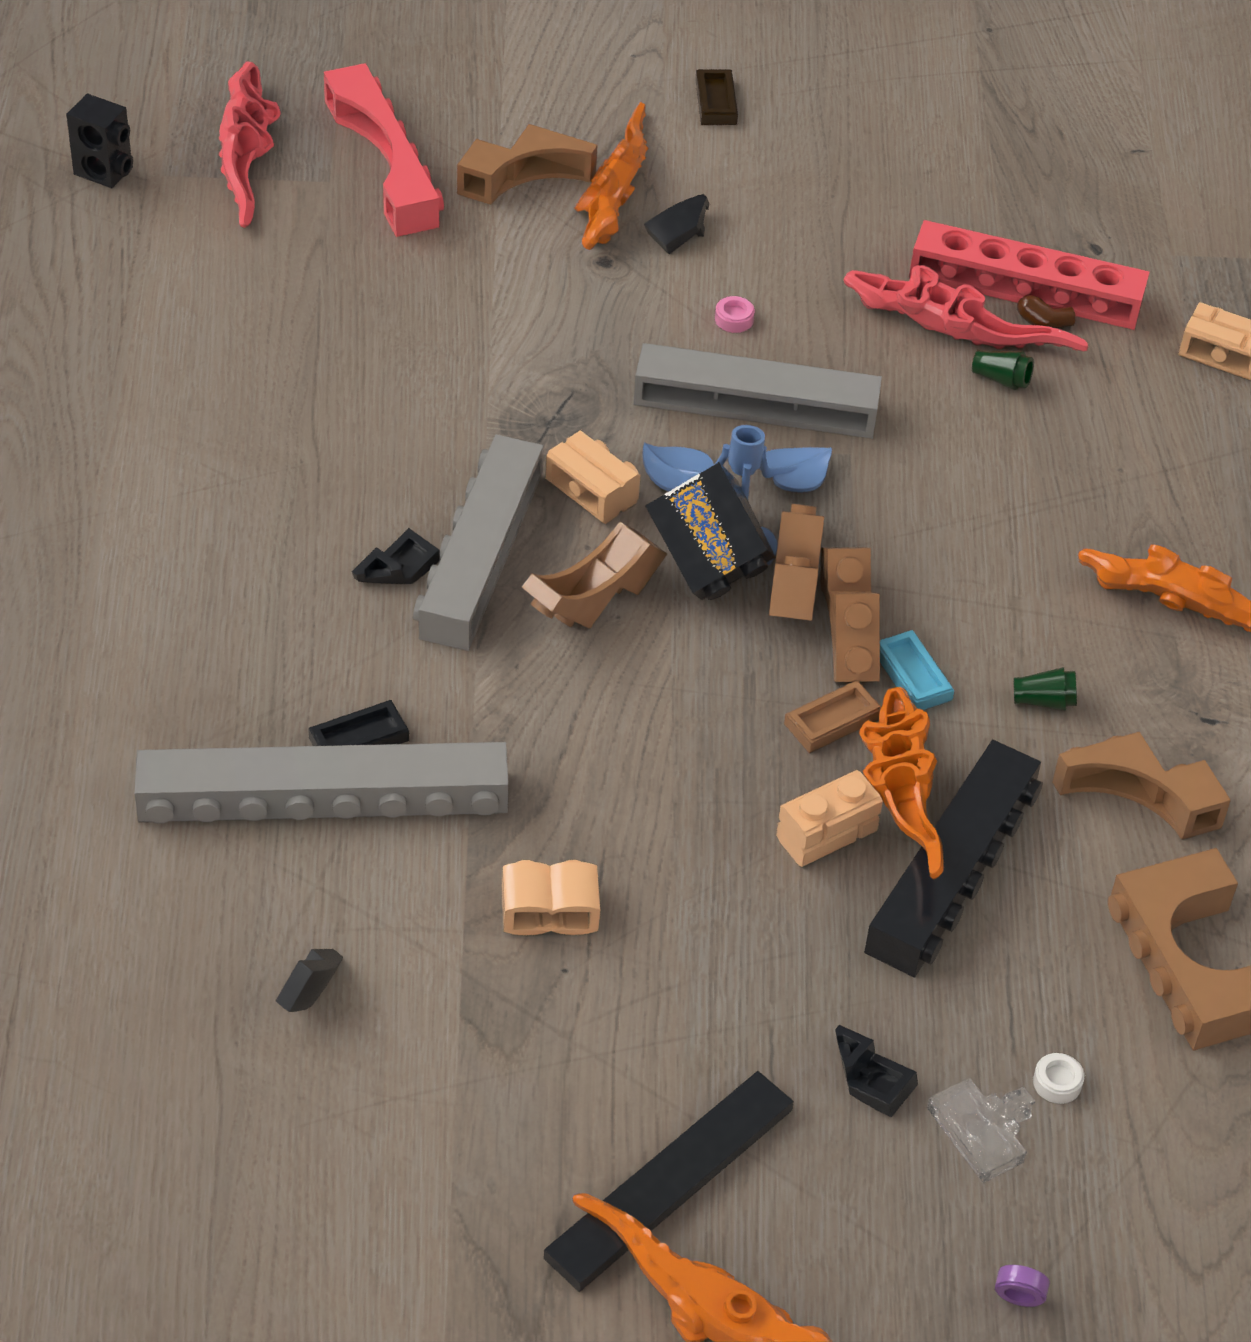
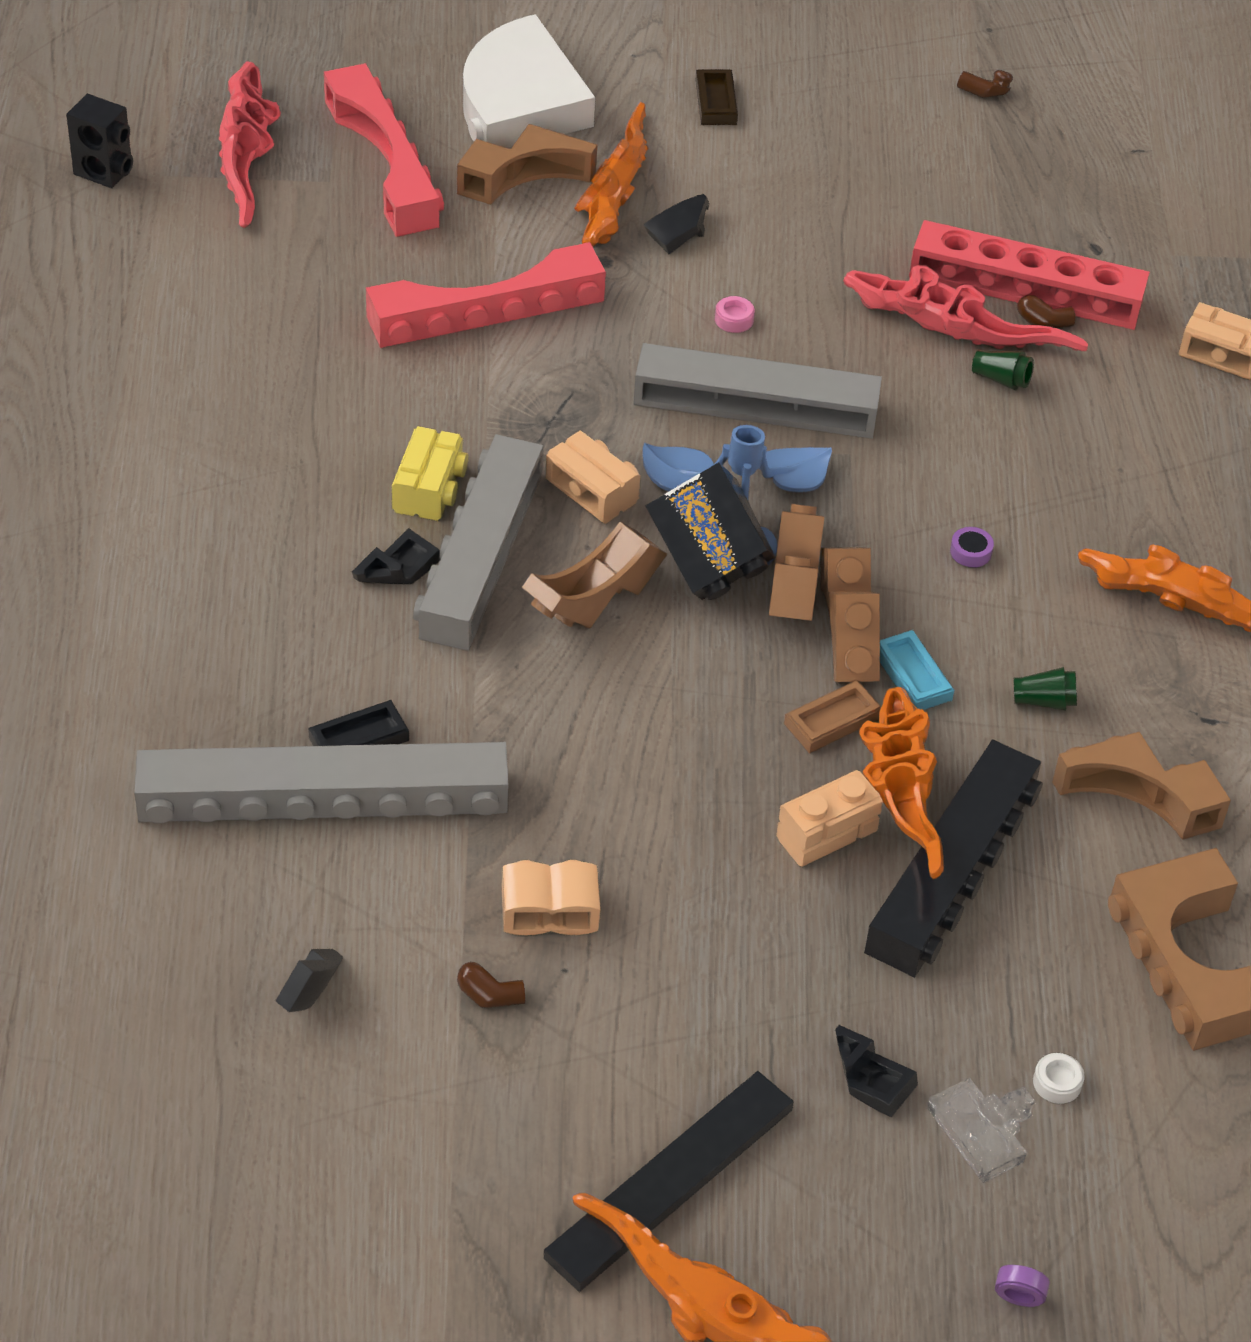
none -> coral arch [366,242,606,348]
none -> light yellow brick [392,426,468,521]
none -> reddish brown arm [457,962,525,1008]
none -> white brick [463,14,595,149]
none -> medium lavender tile [950,527,994,567]
none -> reddish brown arm [957,70,1013,98]

